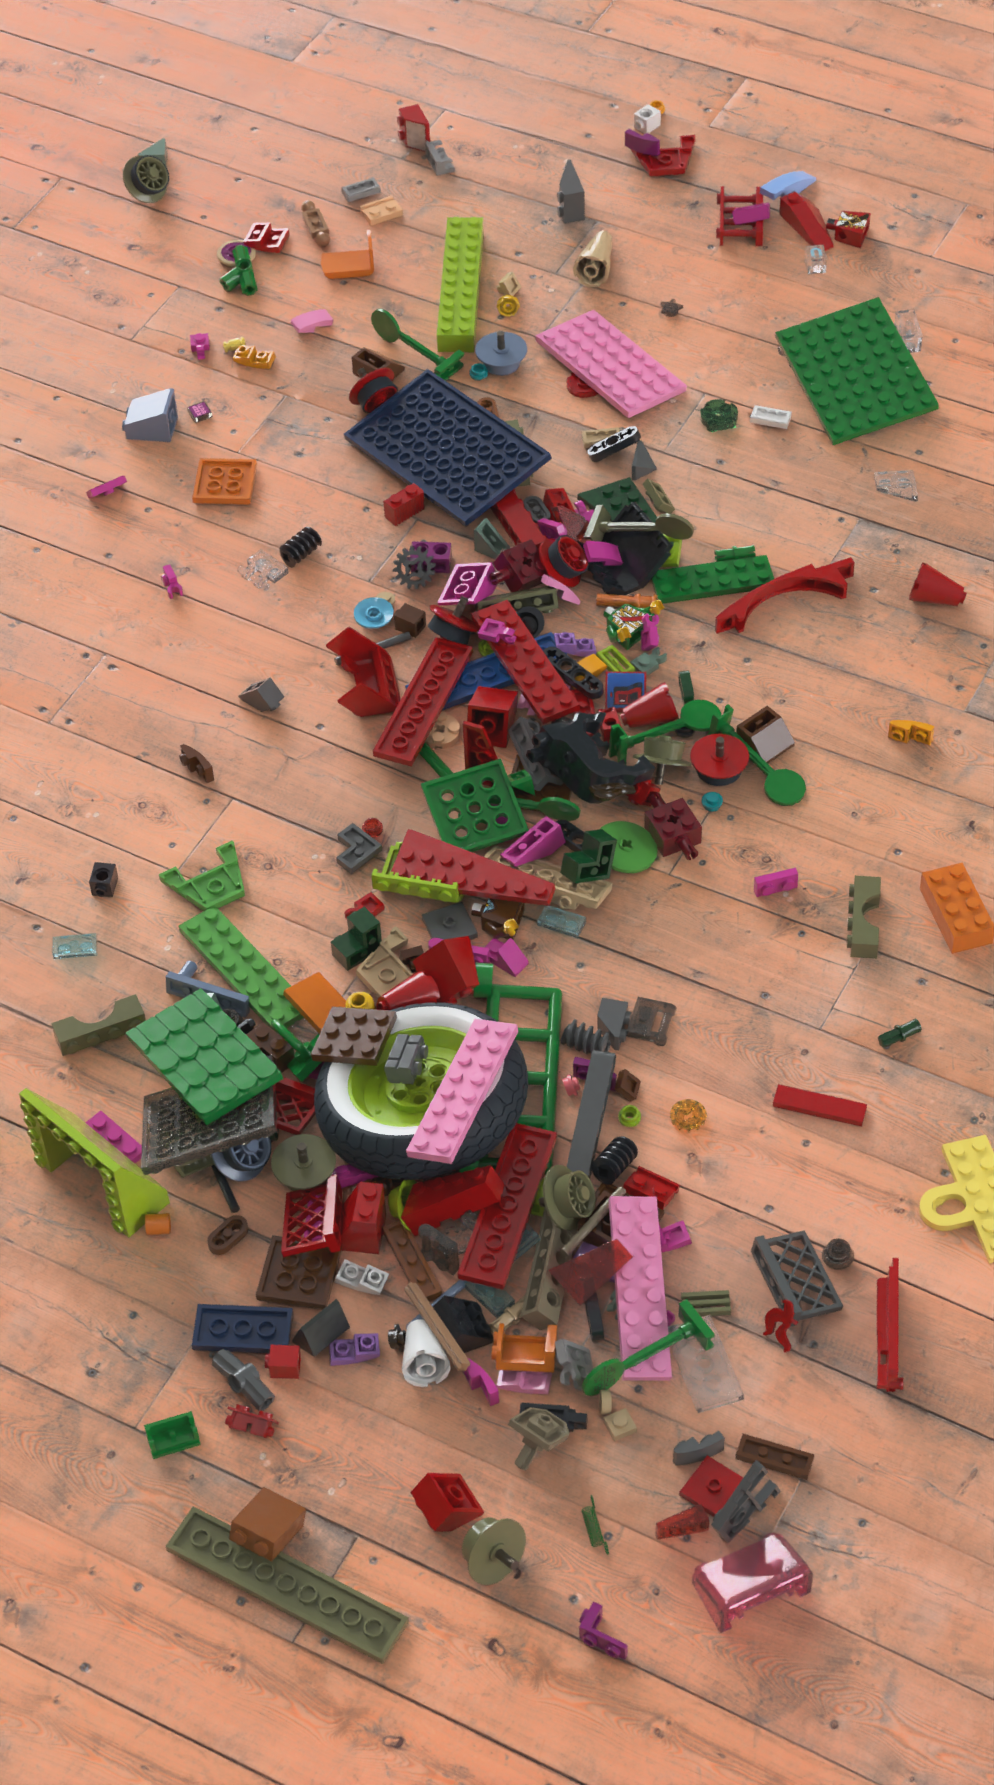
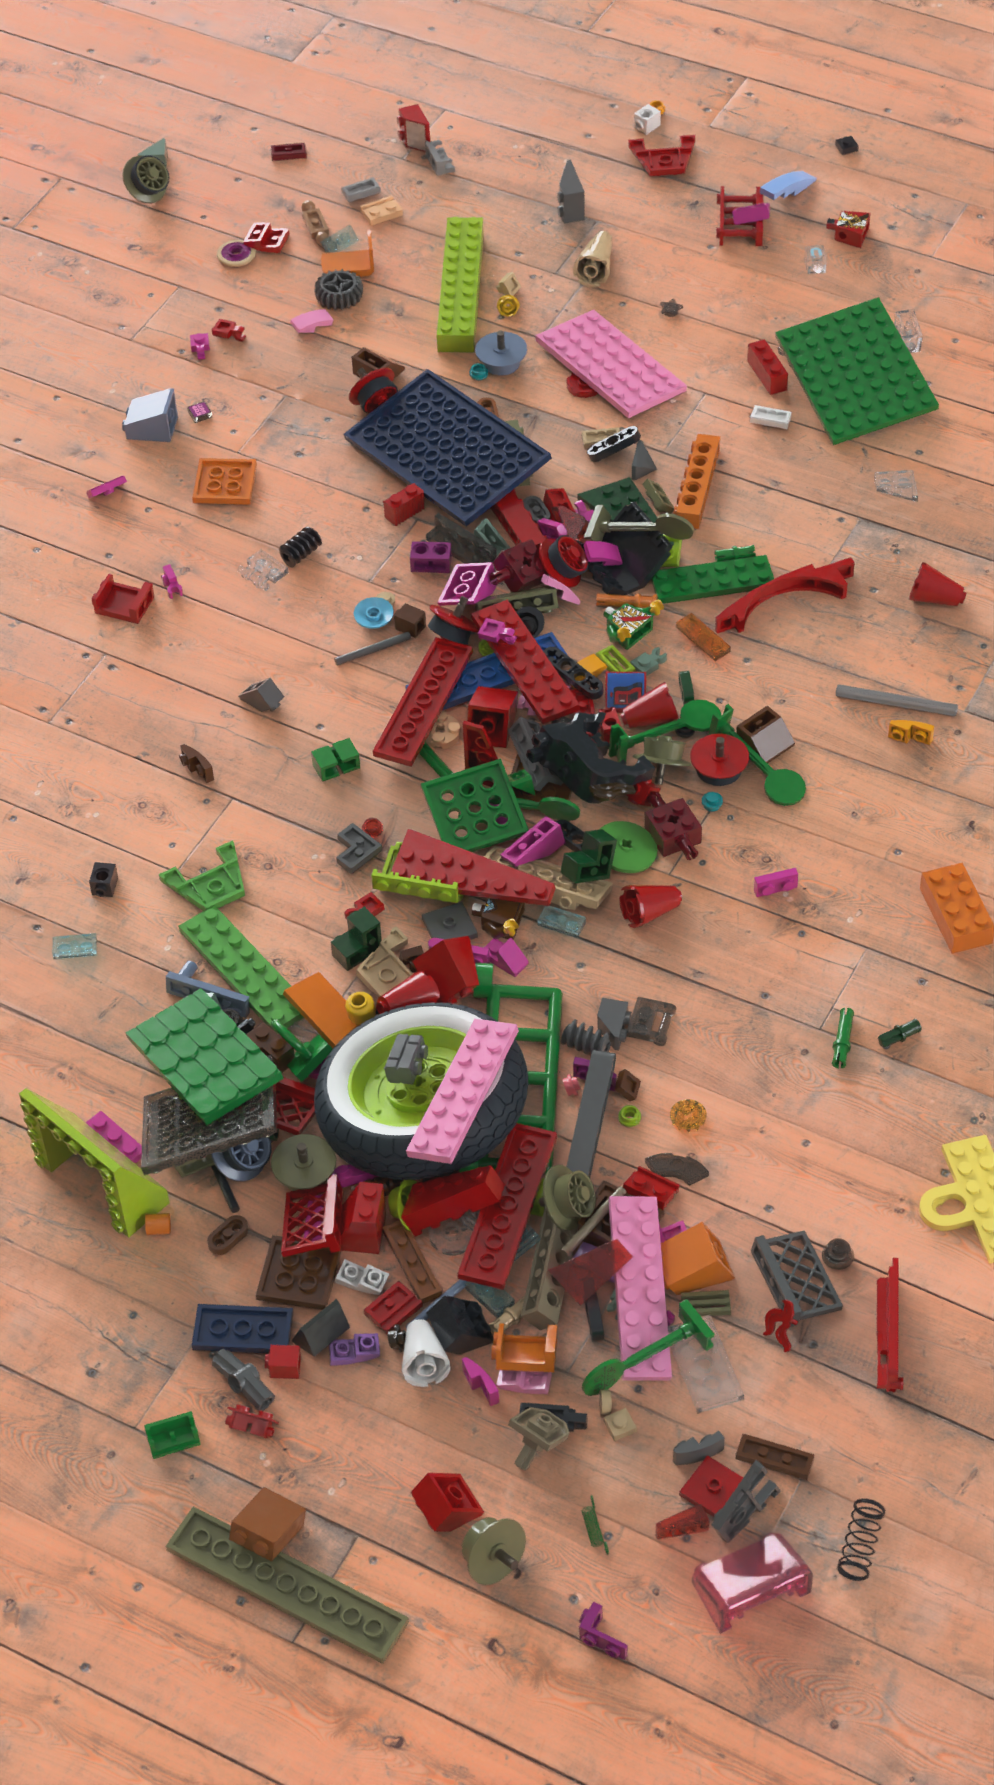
olive arch [51,994,146,1056] -> none
green piece [219,245,258,296] -> none
light yellow piece [223,337,246,352] -> none
light orange slope [232,346,276,369] -> none
plate [311,1007,397,1066] -> none
red windscreen [326,626,401,717] -> none
green piece [371,309,464,381] -> none
dark grey gear [393,545,436,589] -> none
medium nougat axle [405,1282,470,1371] -> none
clear smoke plate [418,1224,459,1276] -> none
medium lavender slope [554,632,596,657] -> none
light grey plate [555,1339,593,1391] -> none
black piece [592,1136,638,1185] -> none
magenta slope [625,129,660,156] -> none
dark pink plate [641,614,659,651] -> none
clear green plate [700,399,738,432] -> none
red tile [772,1084,867,1127] -> none
red wedge [779,192,834,253] -> none
olive arch [847,875,881,959] -> none
none -> red panel [92,574,154,624]
none -> red plate [212,319,246,342]
none -> dark red tile [271,143,306,161]
none -> green piece [311,738,360,782]
none -> dark grey gear [314,269,363,310]
none -> clear light blue plate [320,225,359,253]
none -> red plate [364,1281,423,1336]
none -> clear smoke fence [426,513,497,567]
none -> red cone [619,885,682,928]
none -> clear smoke tile [645,1153,709,1186]
none -> orange slope [661,1222,735,1295]
none -> orange brick [673,434,720,529]
none -> clear orange plate [676,613,731,661]
none -> red brick [747,339,788,395]
none -> green pin [832,1008,854,1069]
none -> black plate [835,136,859,155]
none -> light grey axle [836,684,958,716]
none -> black piece [837,1498,886,1581]

